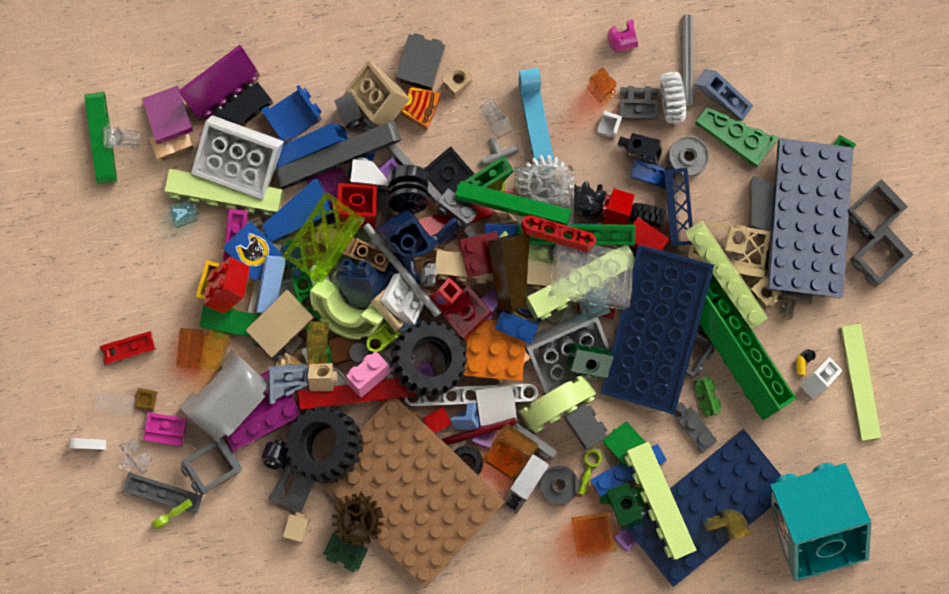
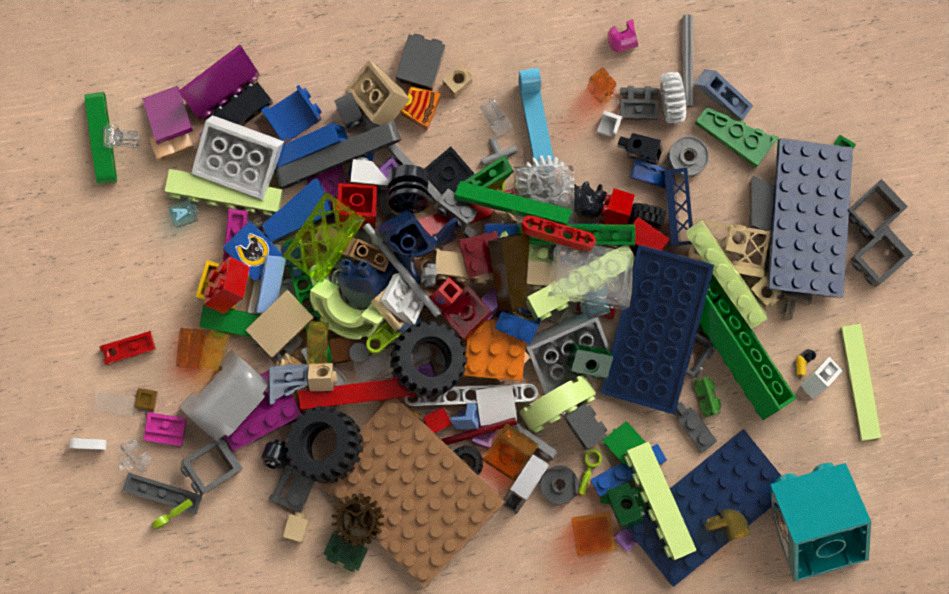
bright pink brick [346,351,390,398] -> none

